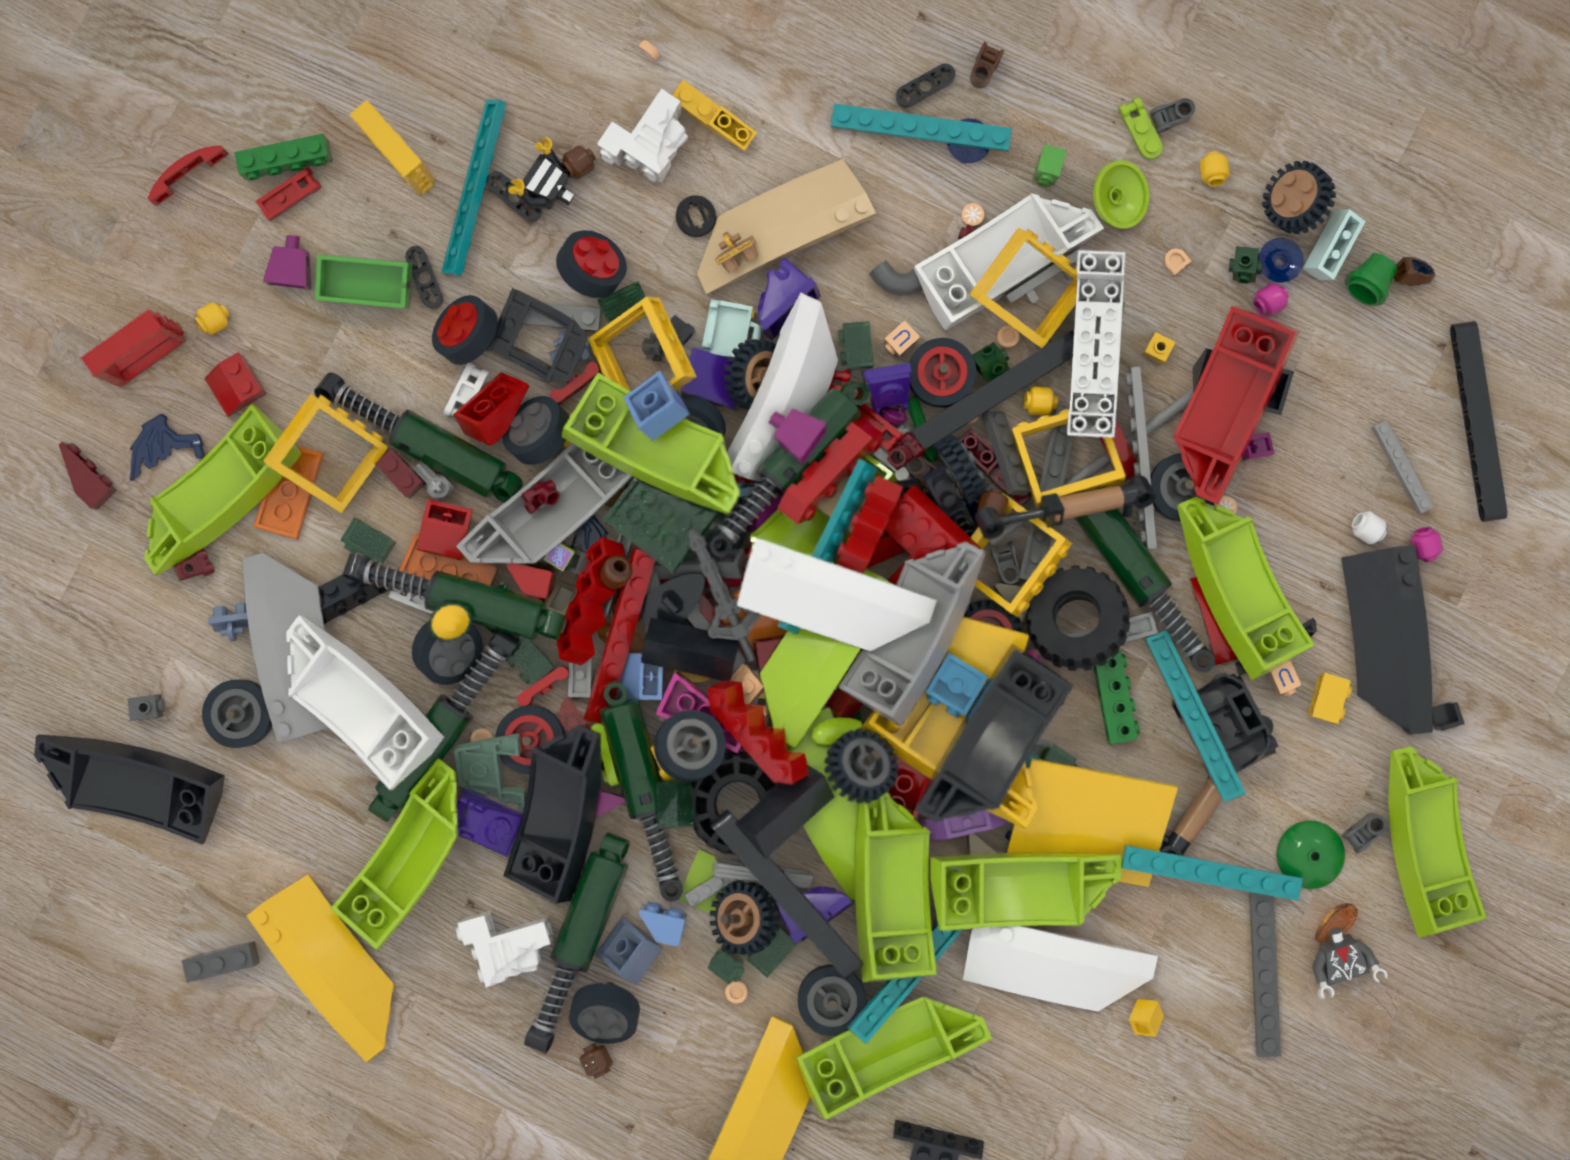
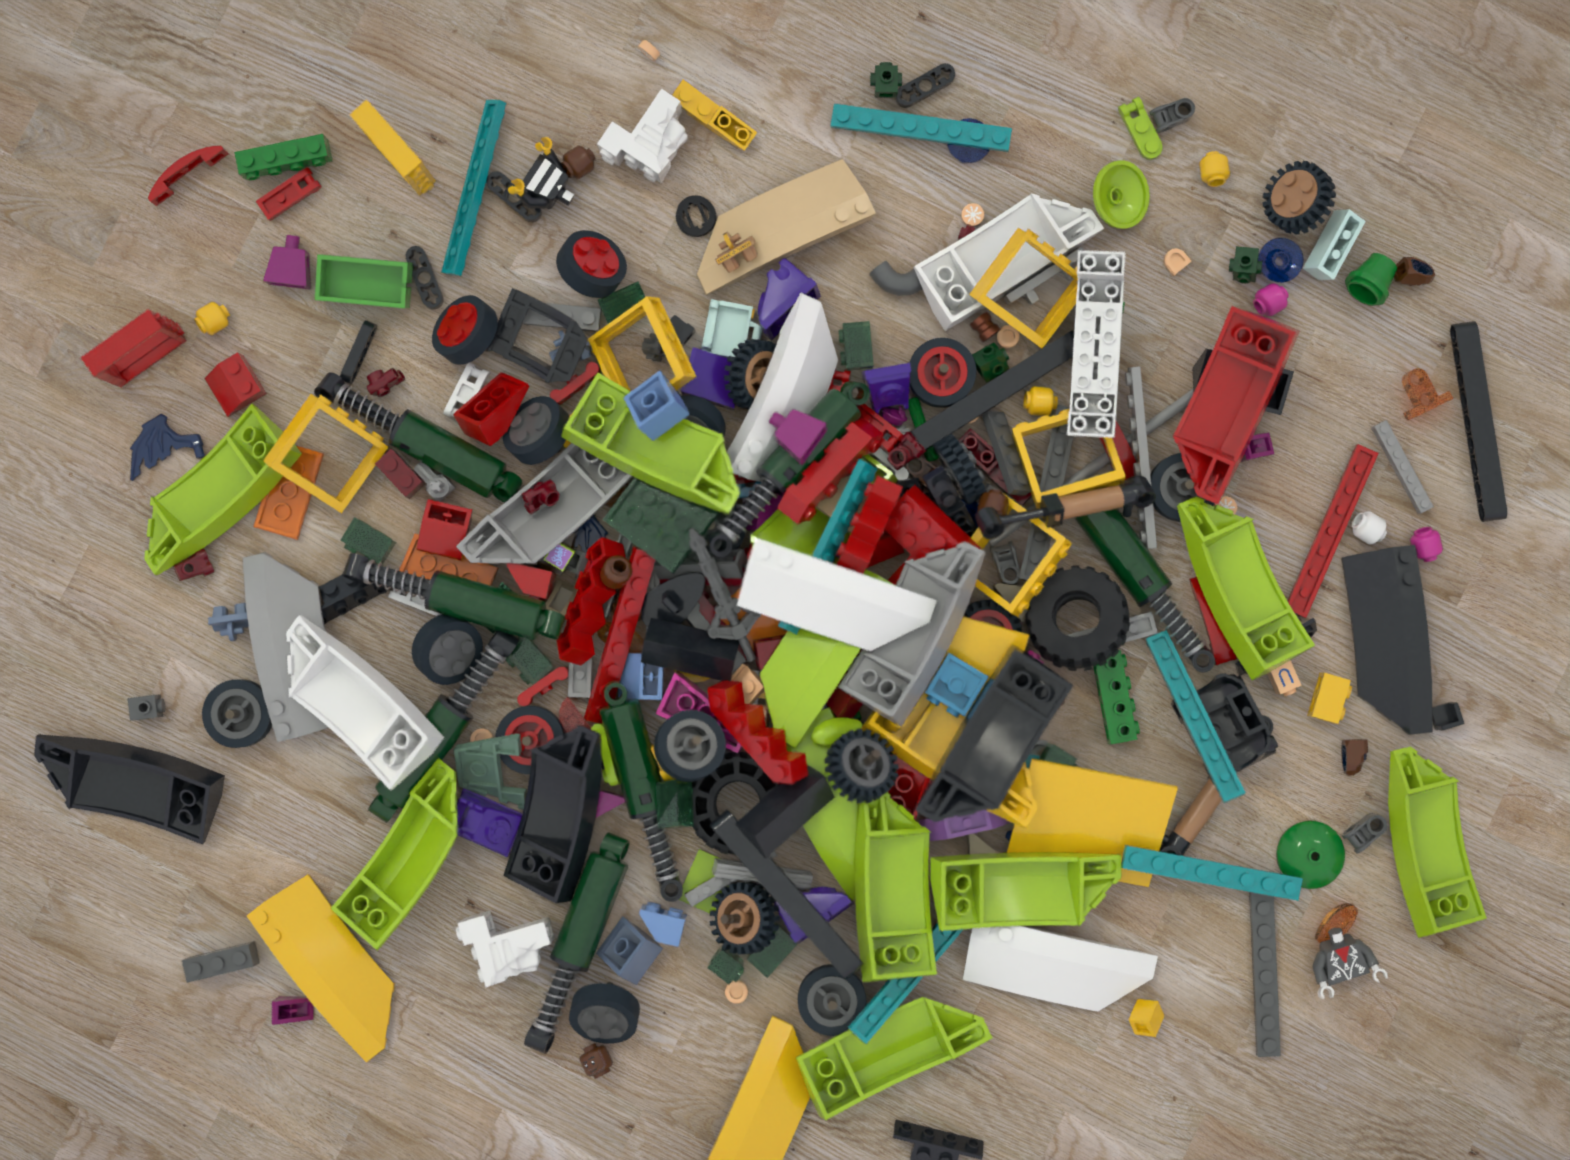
dark red slope [59,442,116,510] -> none
yellow piece [428,602,473,643] -> none
light nougat brick [884,321,920,358] -> none
reddish brown piece [970,41,1004,89] -> none
bright green brick [1032,144,1067,187] -> none
yellow plate [1143,332,1176,364] -> none
none -> magenta slope [272,996,314,1025]
none -> black beam [340,320,377,384]
none -> dark red plate [366,368,405,397]
none -> dark green brick [870,62,902,98]
none -> copper wheel [970,311,1001,343]
none -> red plate [1287,444,1379,618]
none -> reddish brown rock [1341,739,1368,776]
none -> clear orange tile [1402,368,1453,421]

